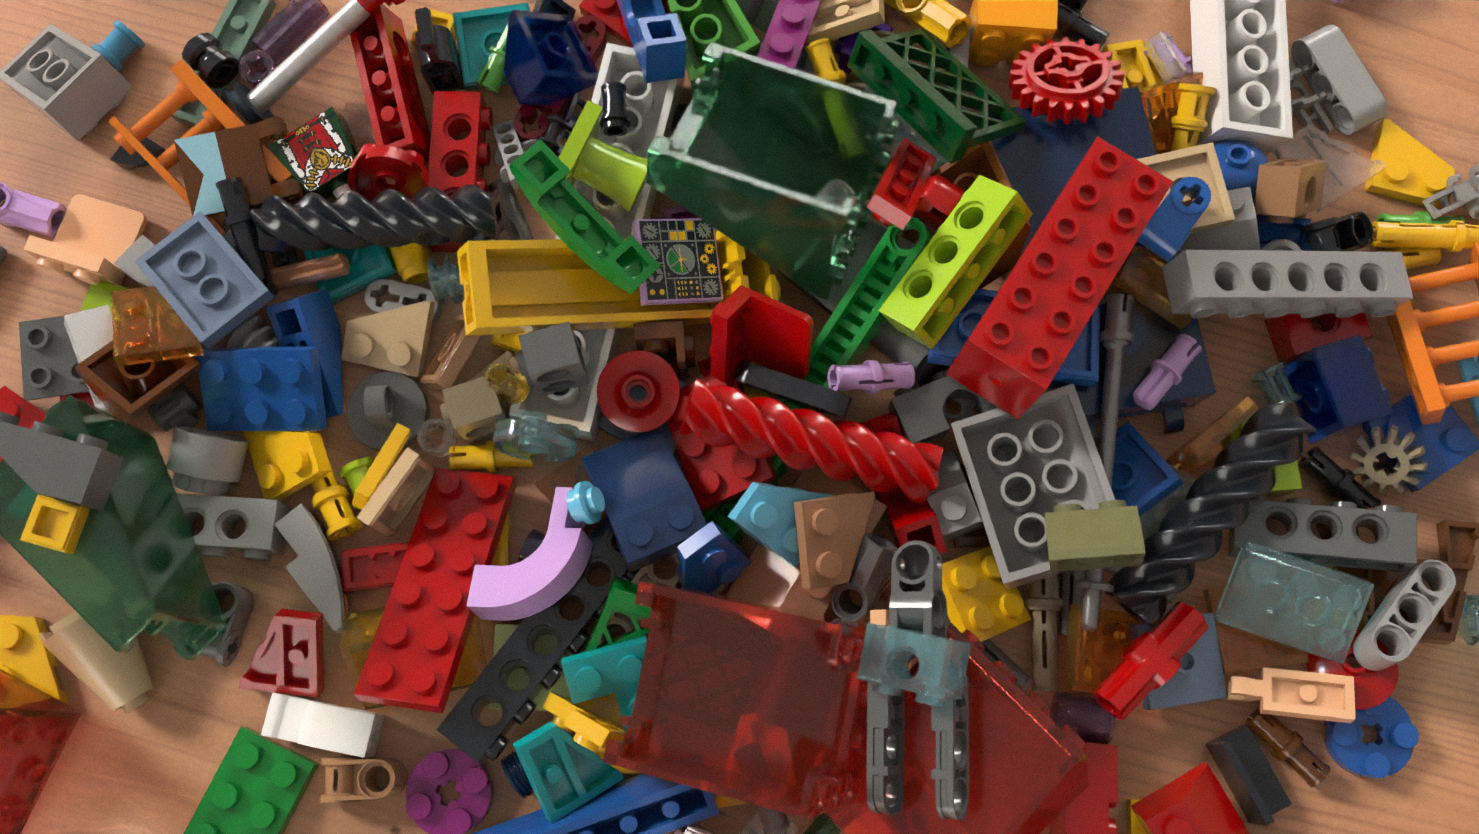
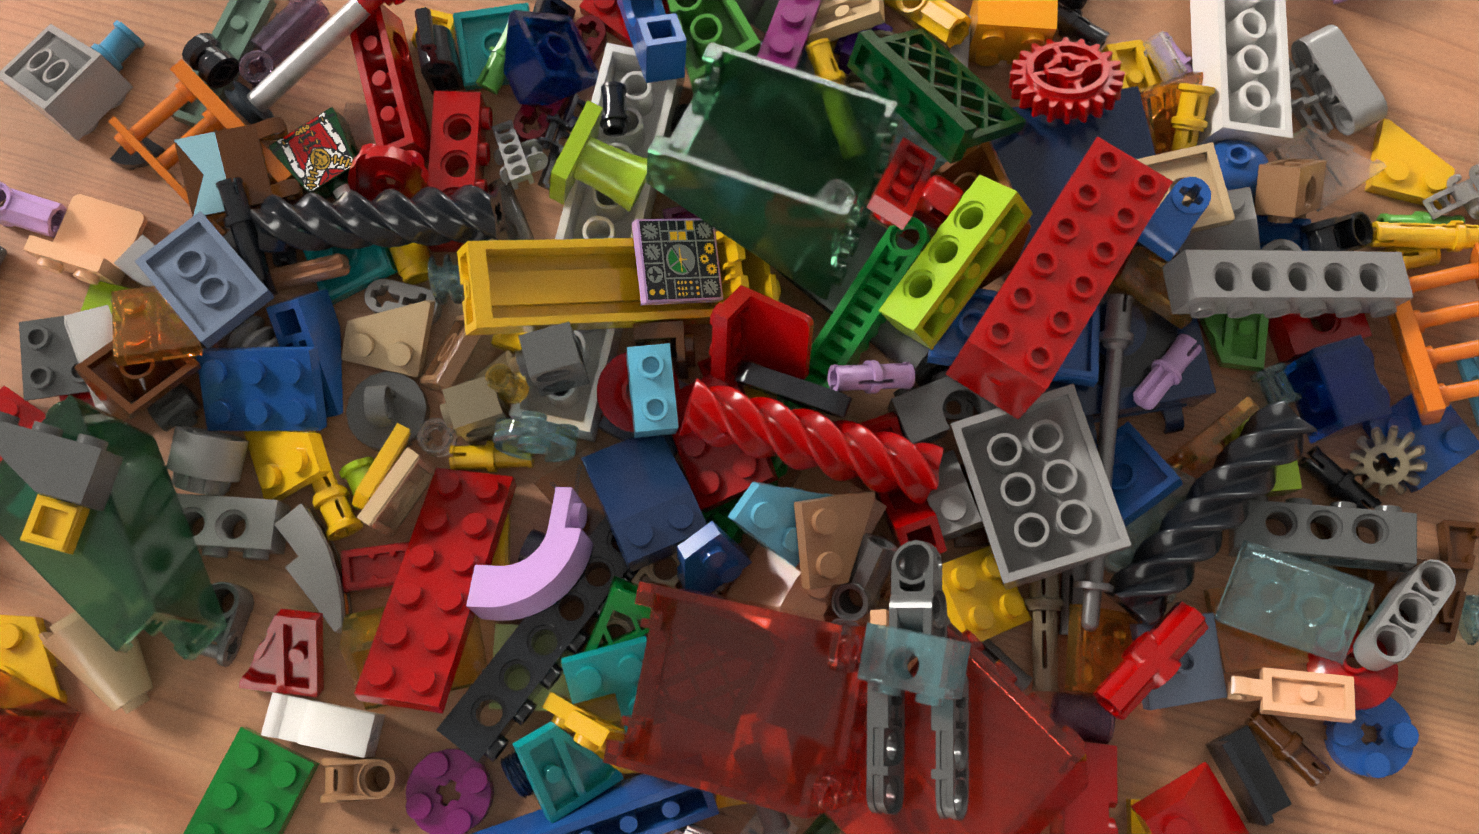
green slope [509,139,661,294] -> none
medium azure plate [566,481,605,524] -> none
olive slope [1045,500,1146,572] -> none
none -> medium azure brick [626,343,679,438]
none -> bright green wing [1199,314,1269,372]

